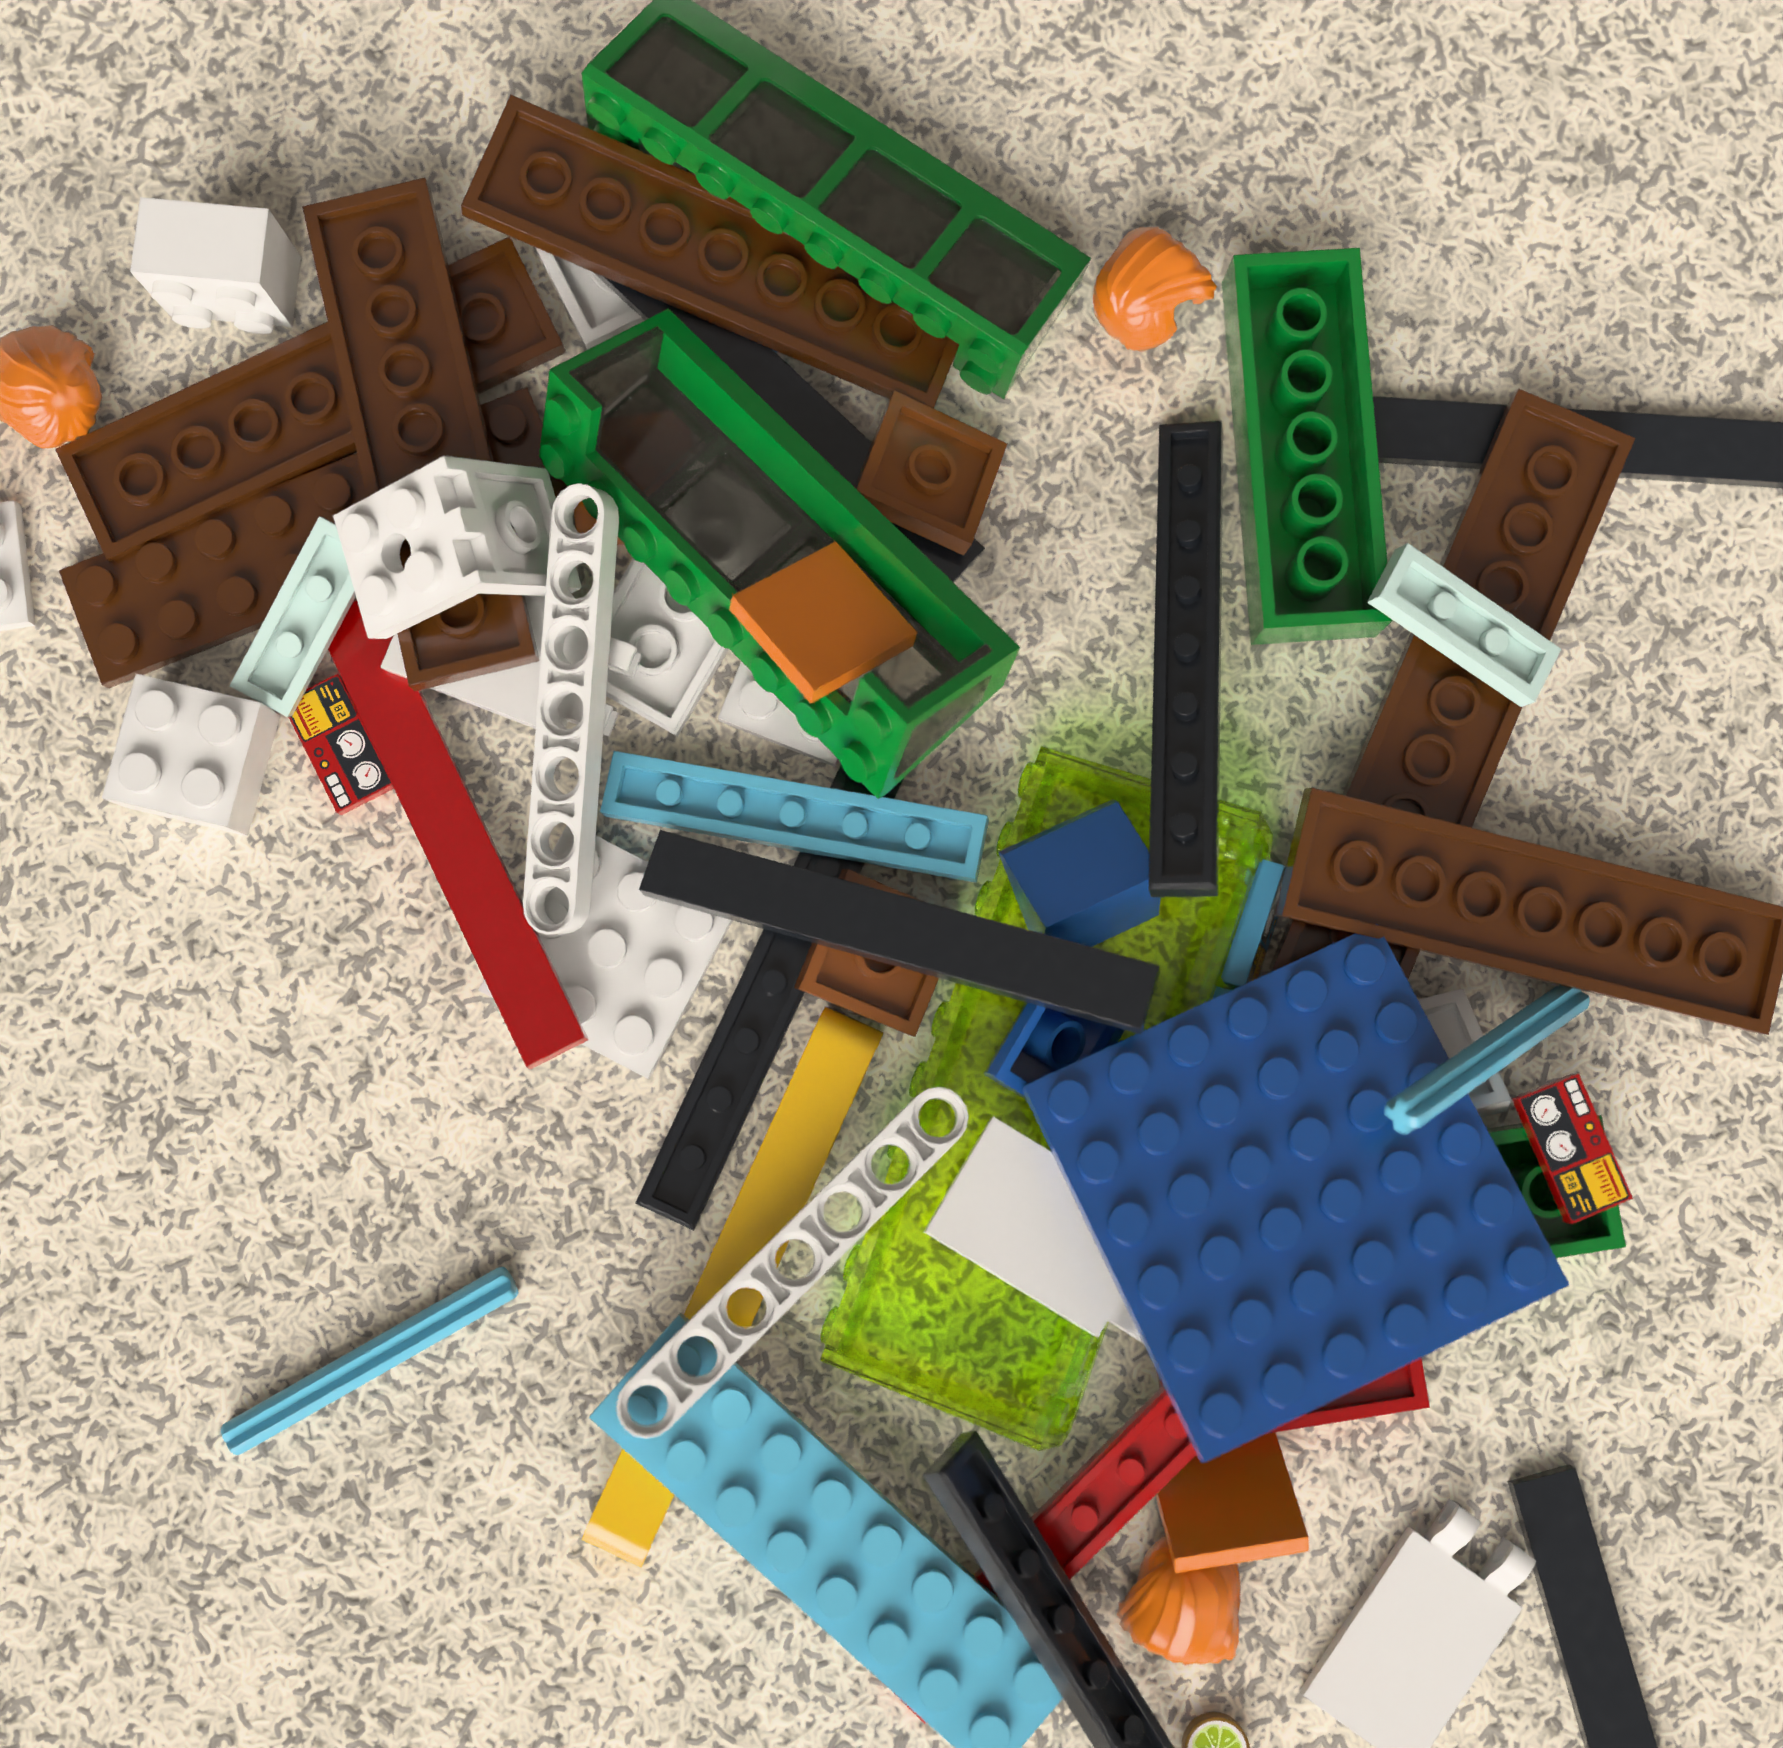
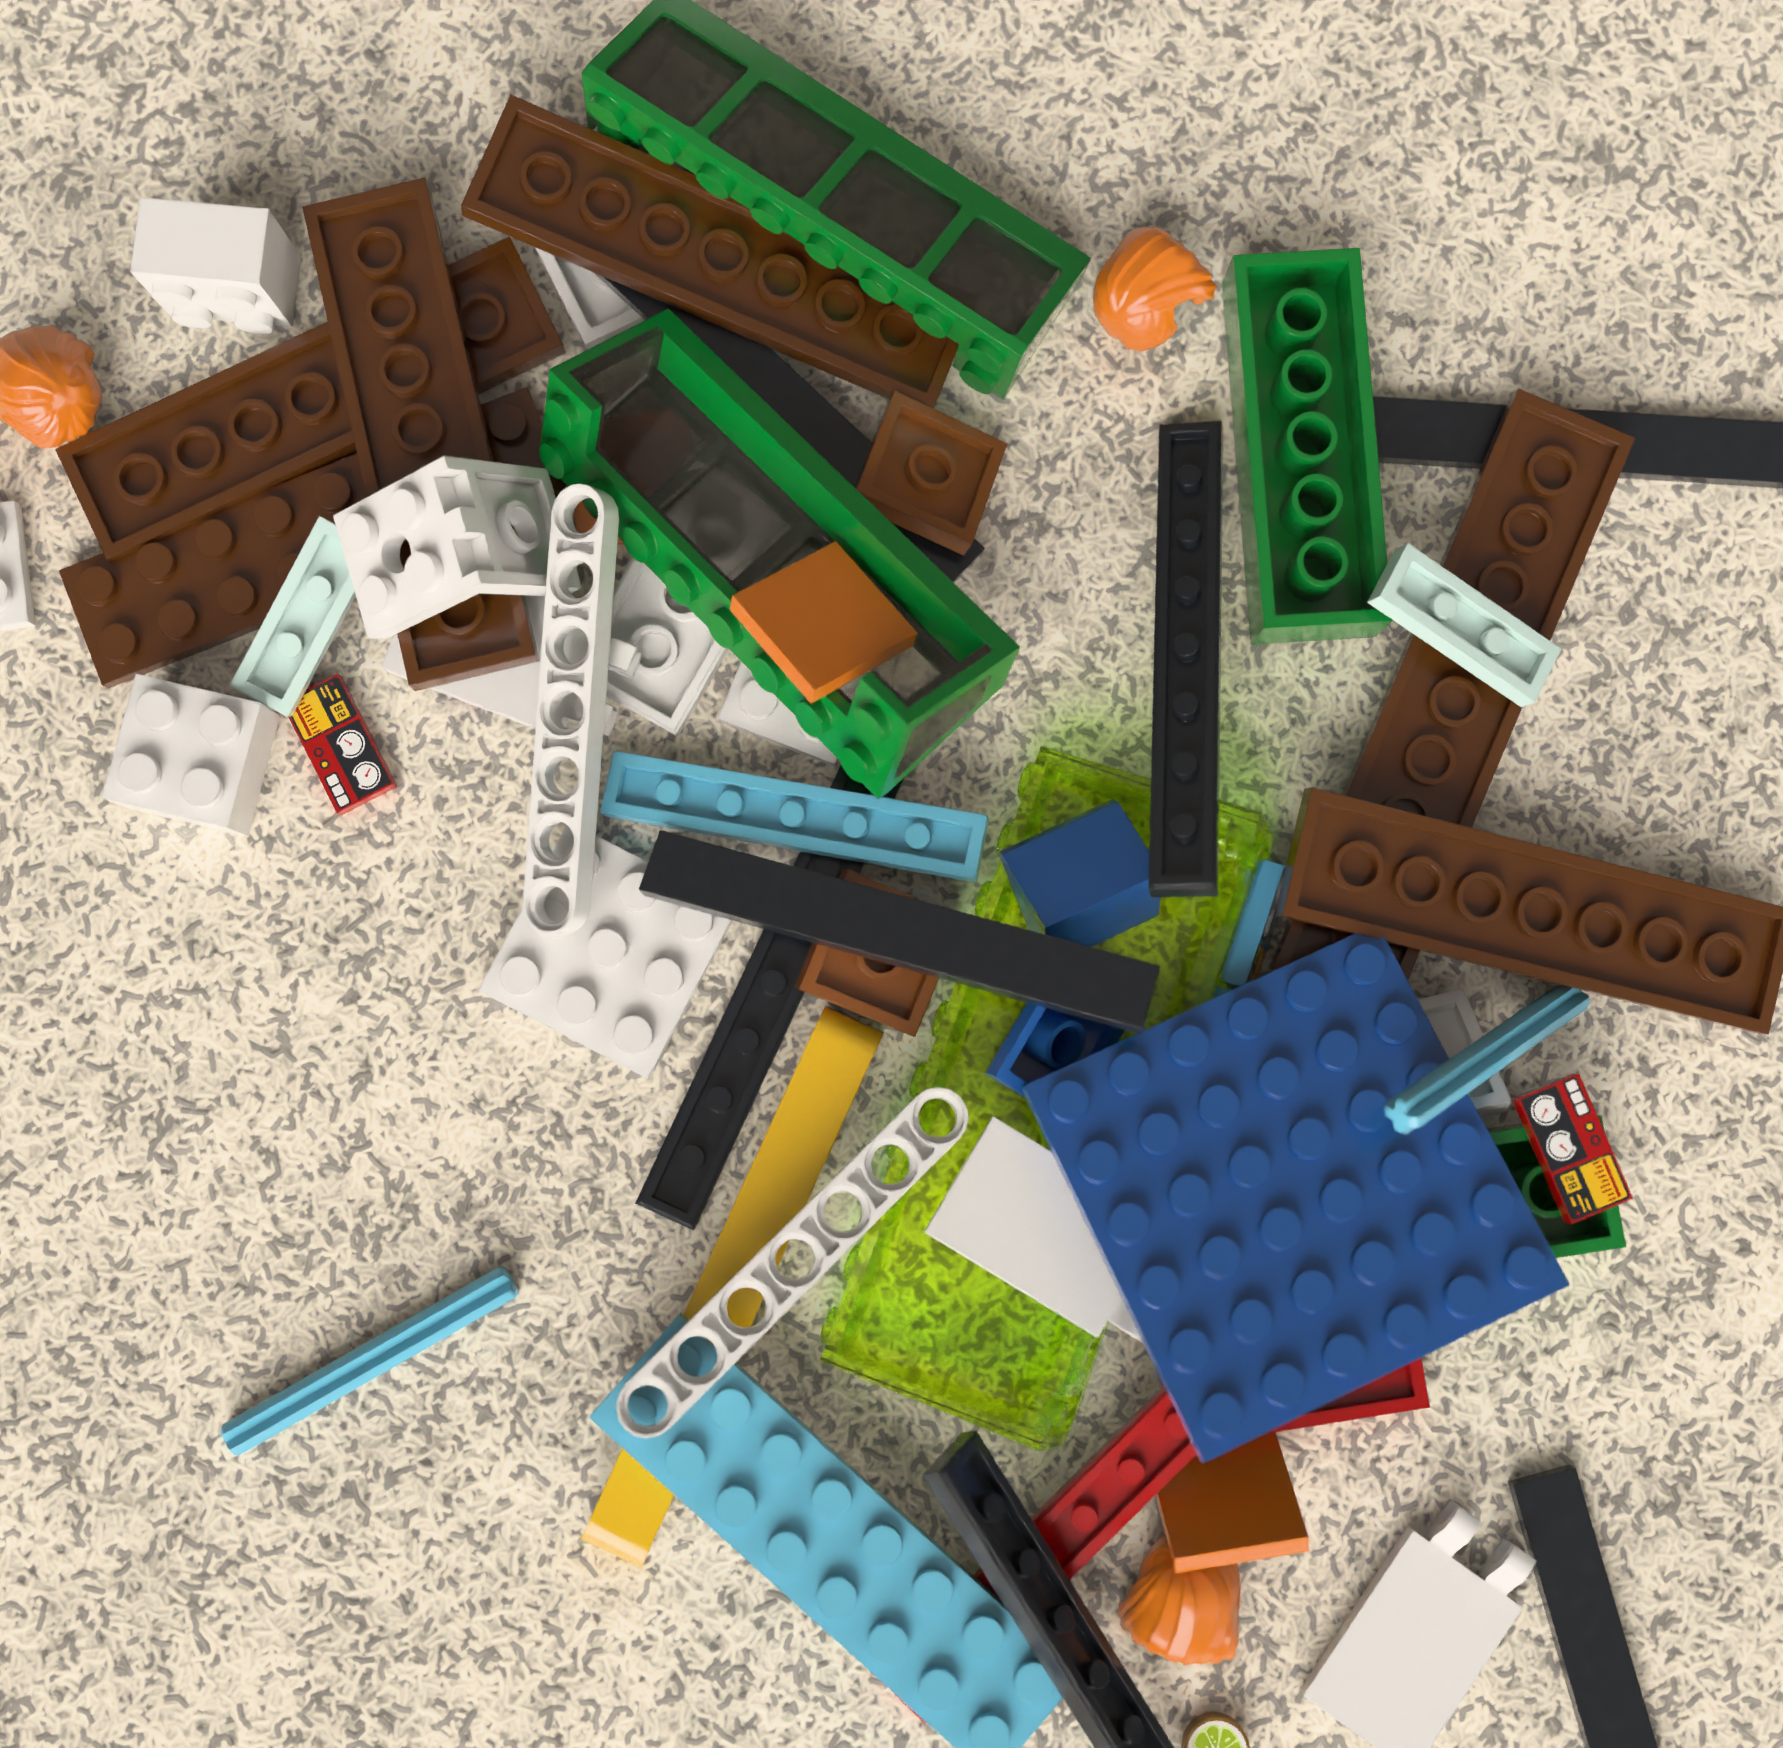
red tile [328,600,589,1070] -> none

